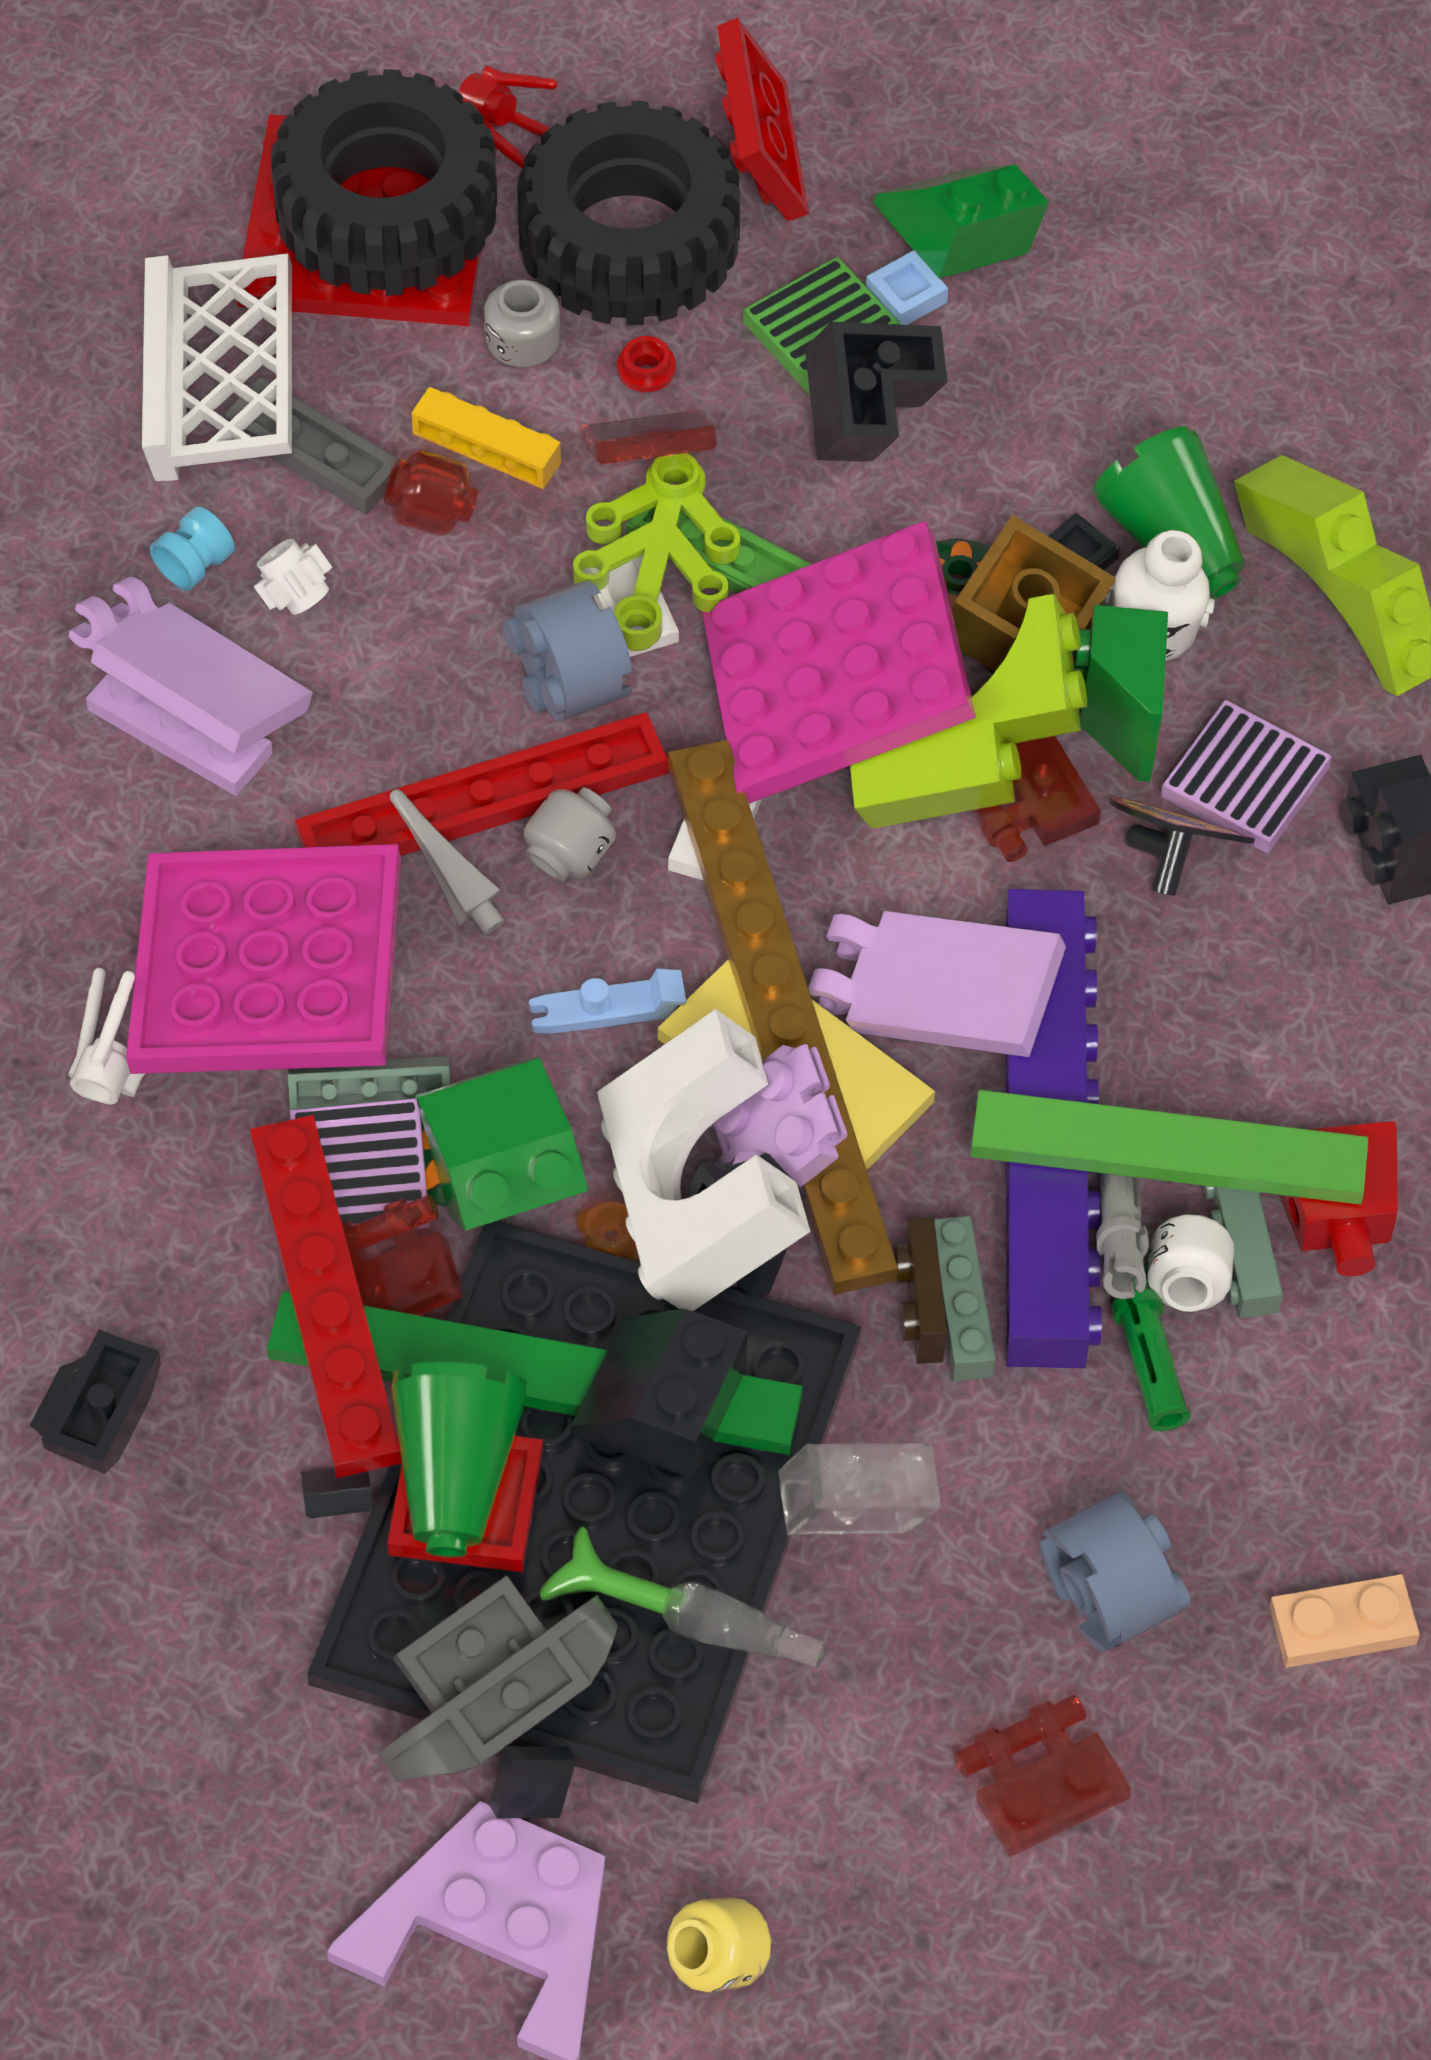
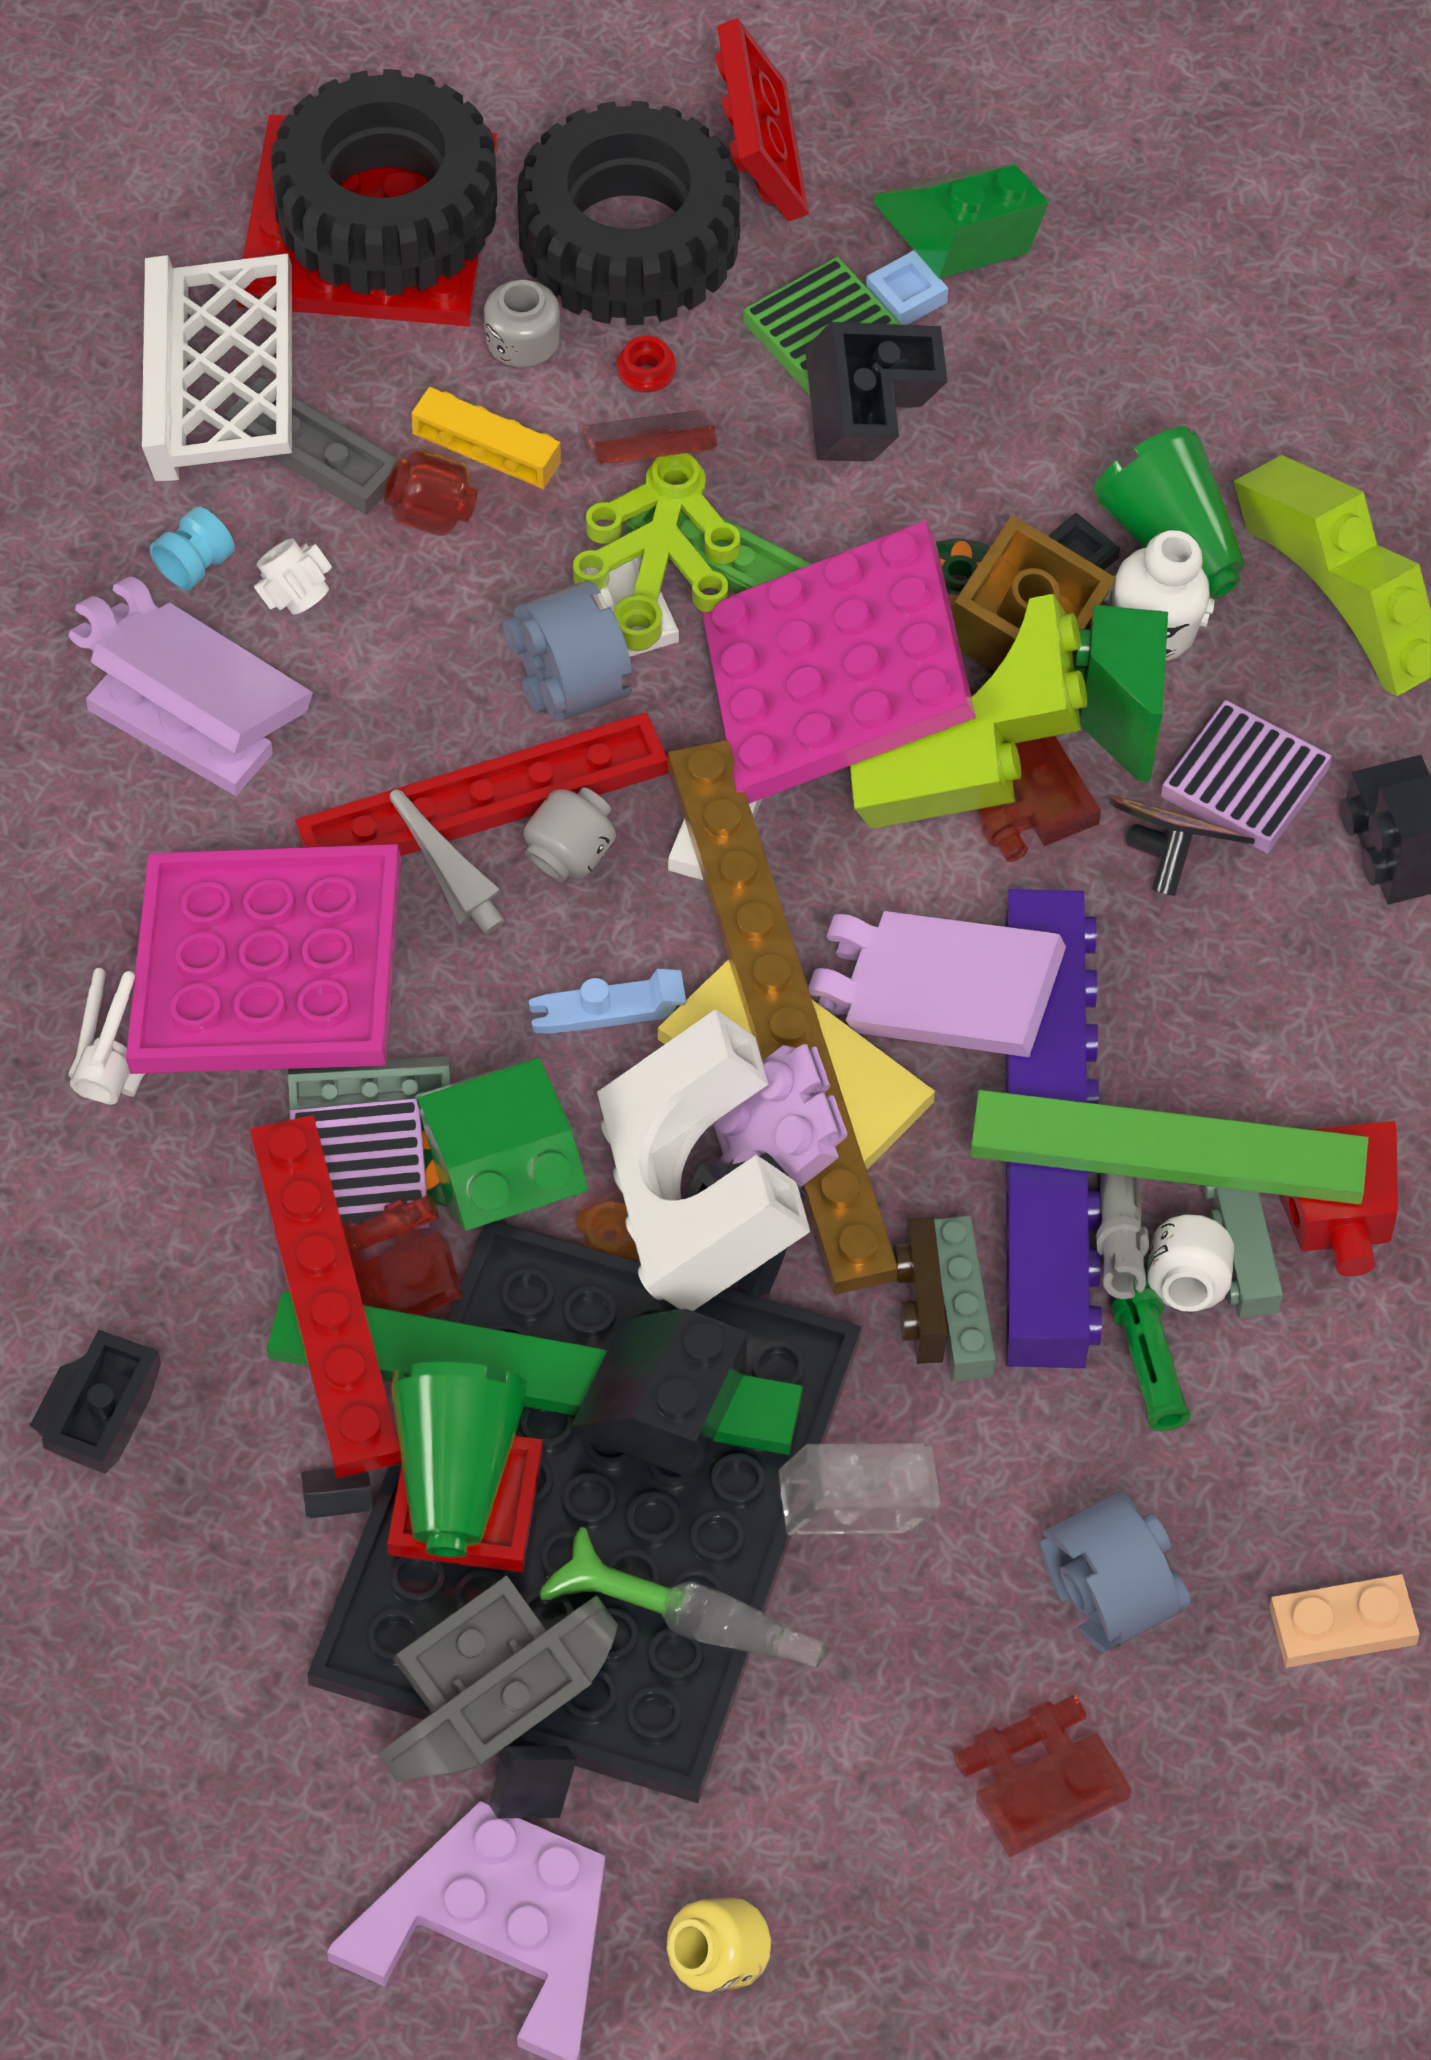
red plant [458,65,558,169] -> none

